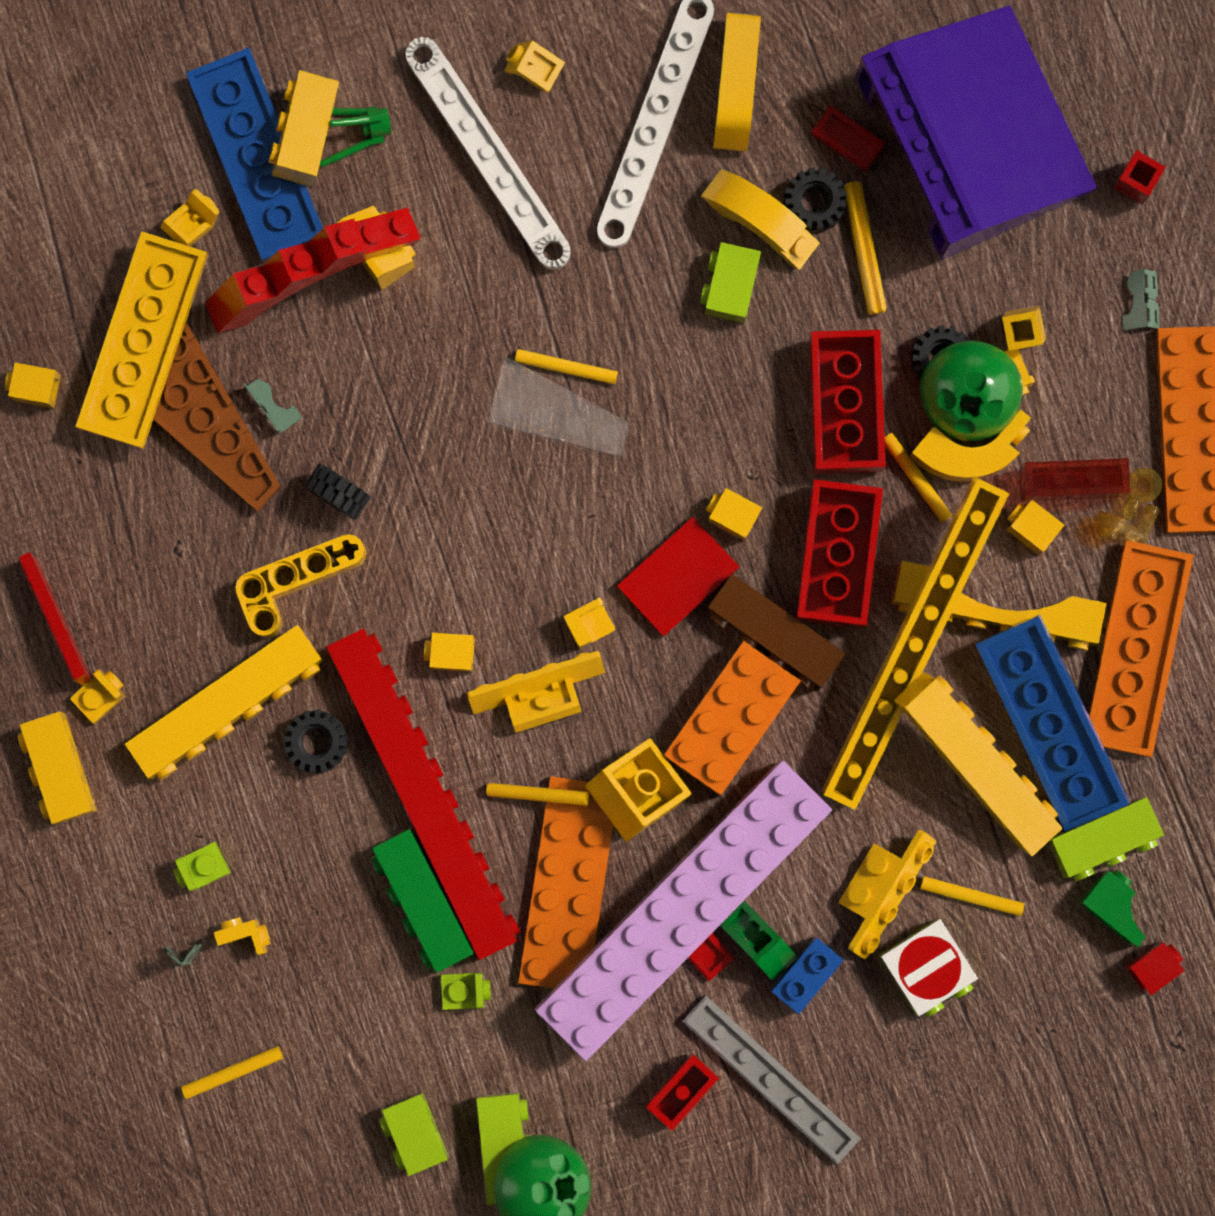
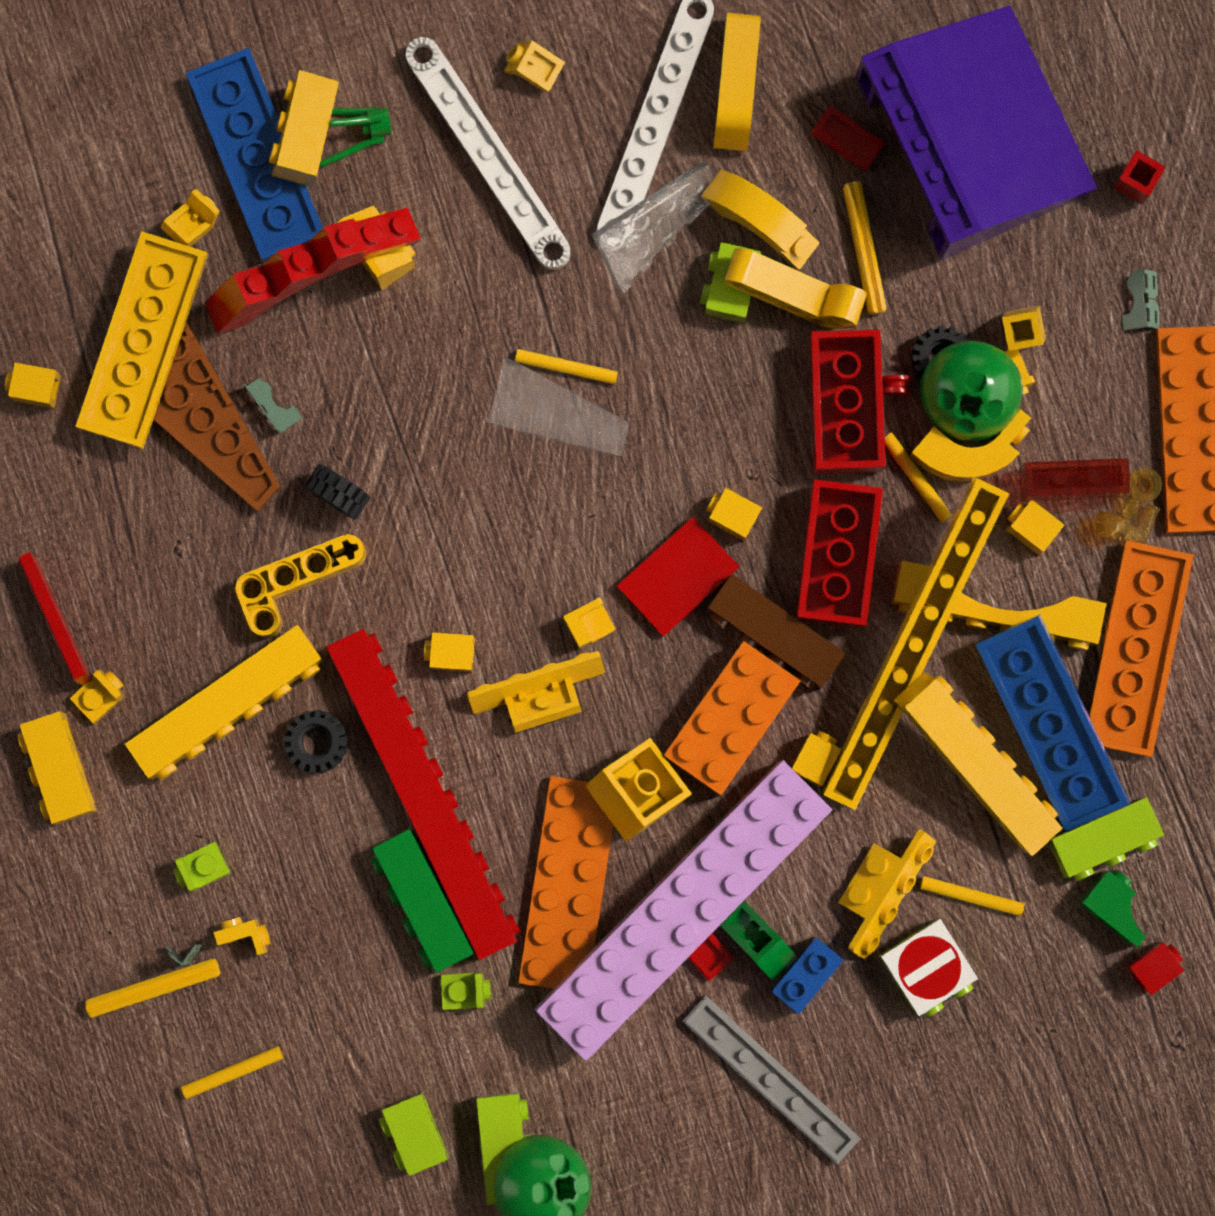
yellow bar [486,783,589,806] -> none
red brick [645,1053,719,1131] -> none
black tyre [784,167,847,234] -> none
none -> yellow axle [85,959,220,1018]
none -> clear wing [591,161,714,294]
none -> yellow beam [724,248,867,330]
none -> yellow brick [791,731,842,787]
none -> red bush [882,375,912,397]

